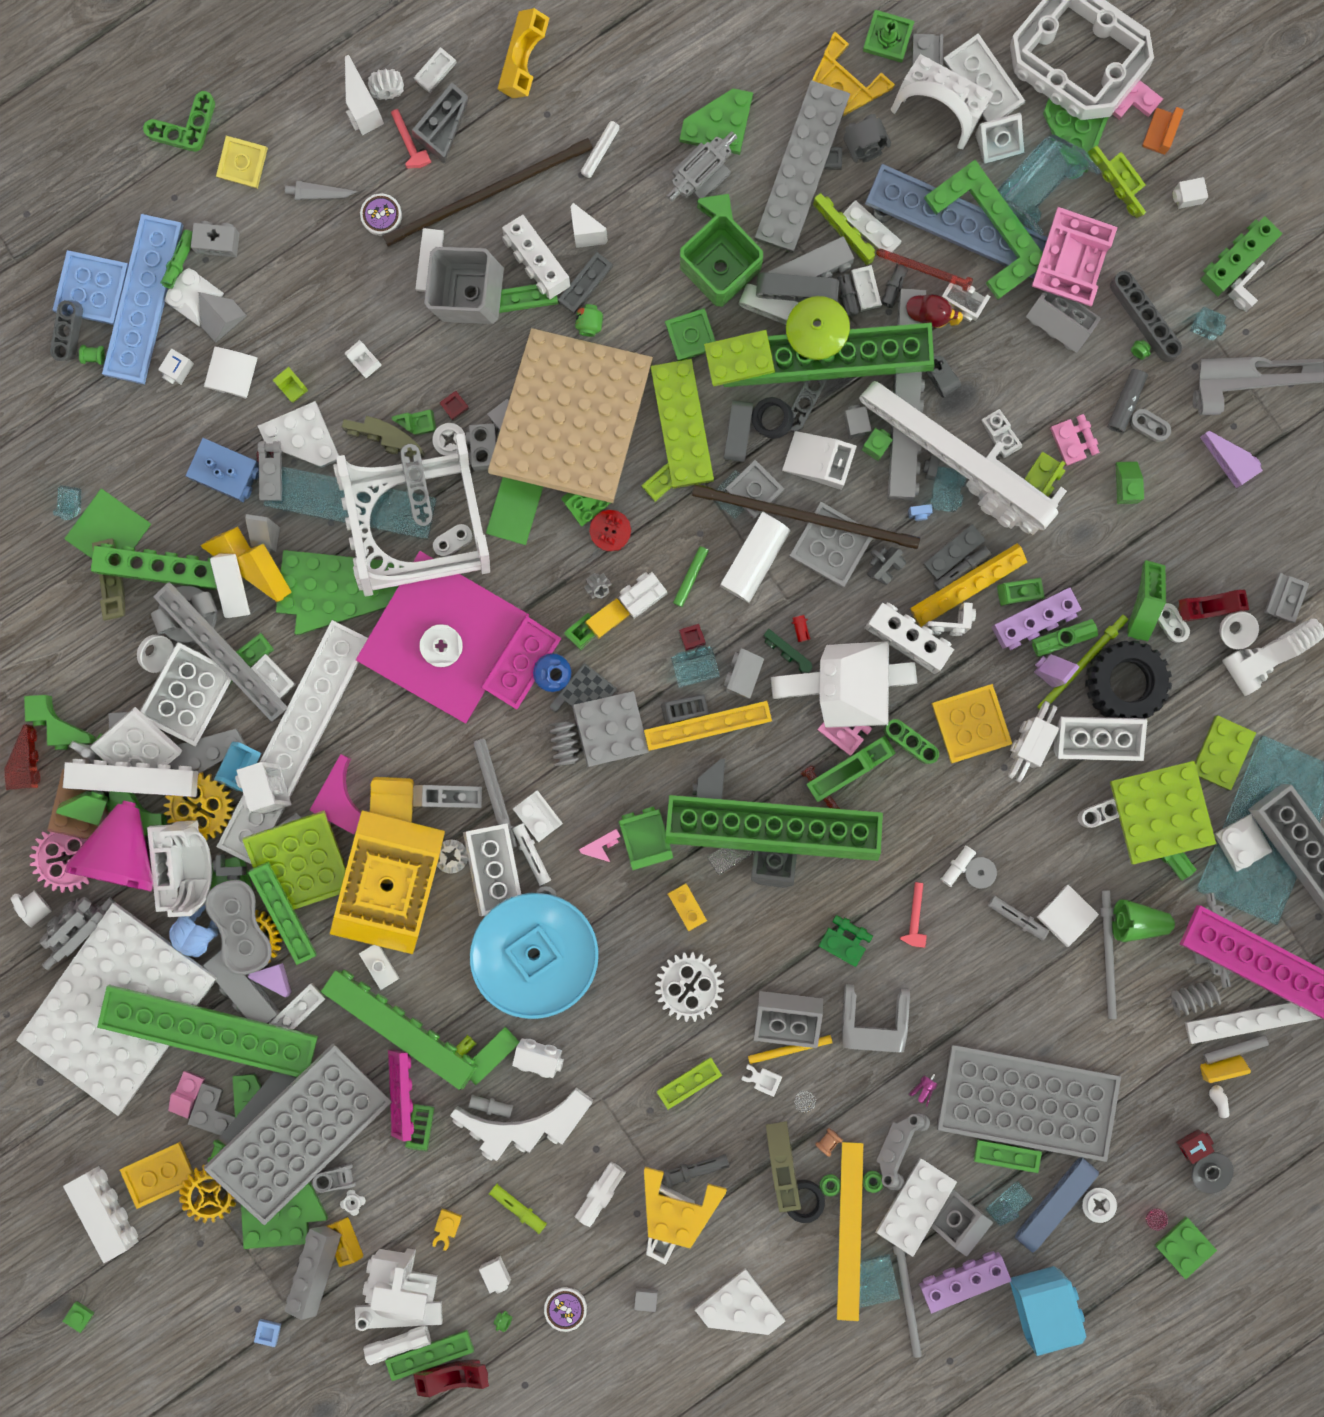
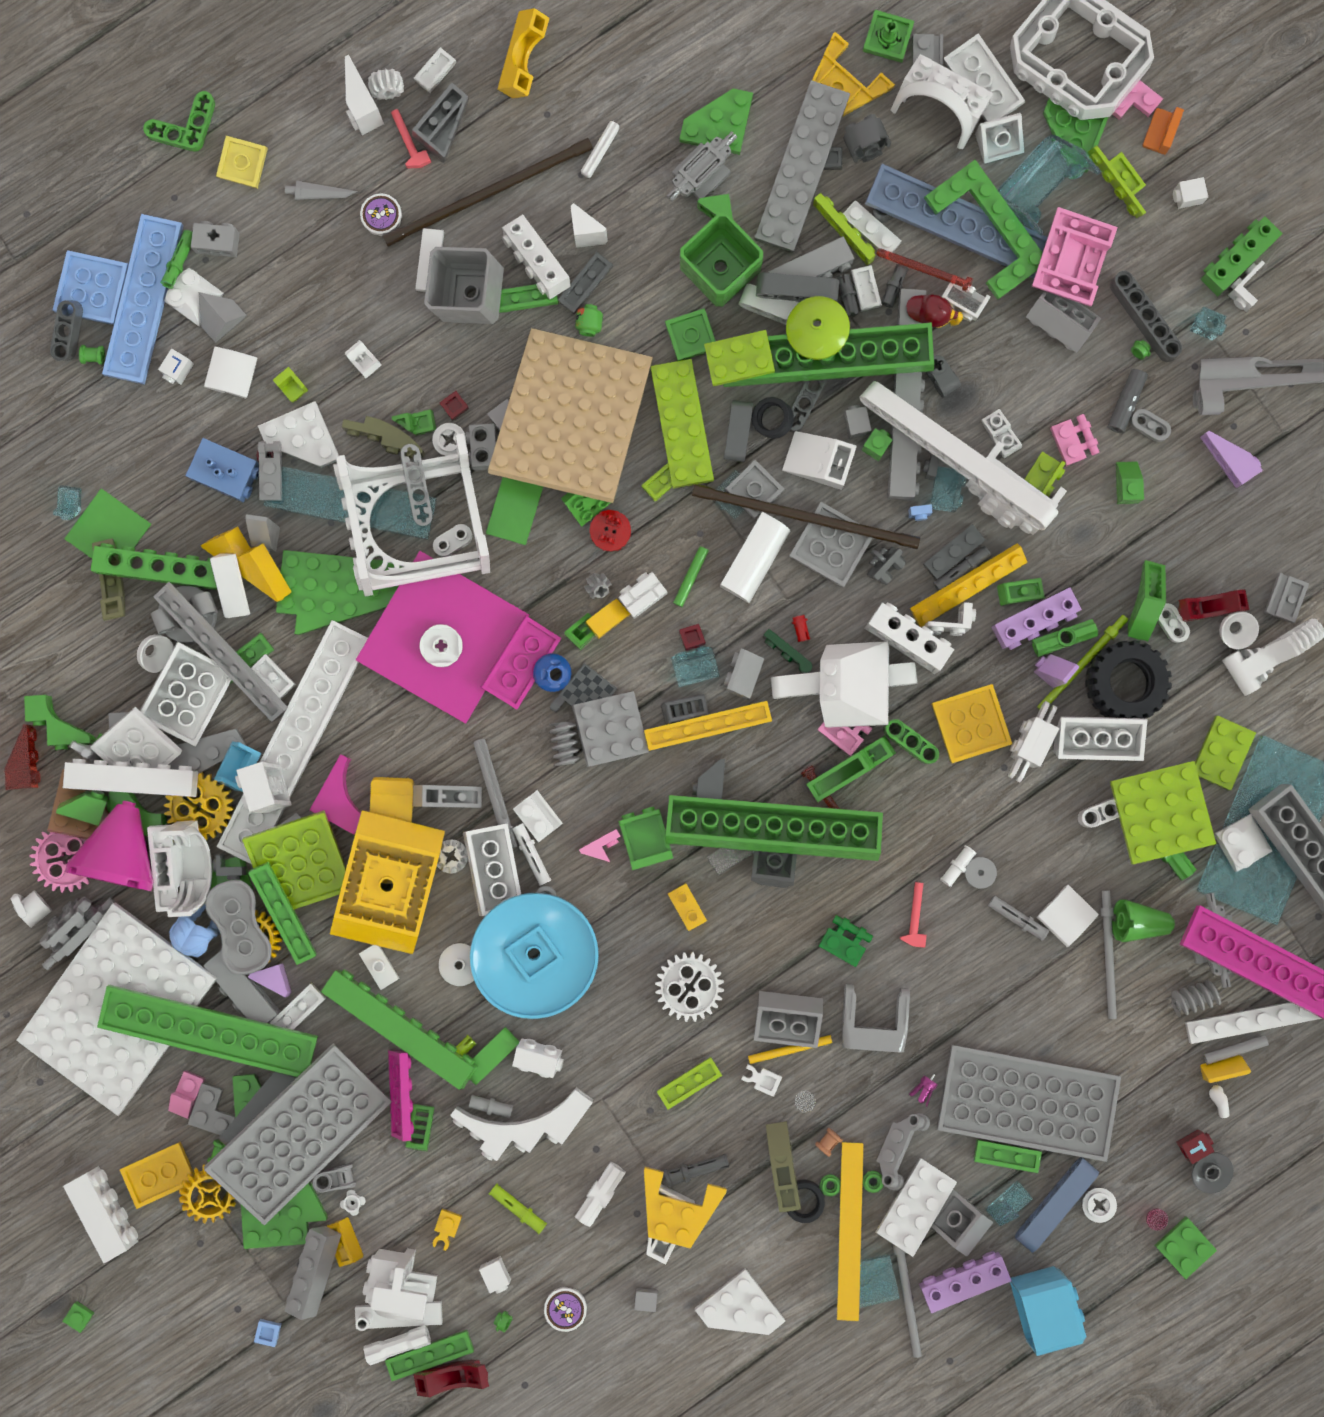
none -> white dish [439,943,474,986]

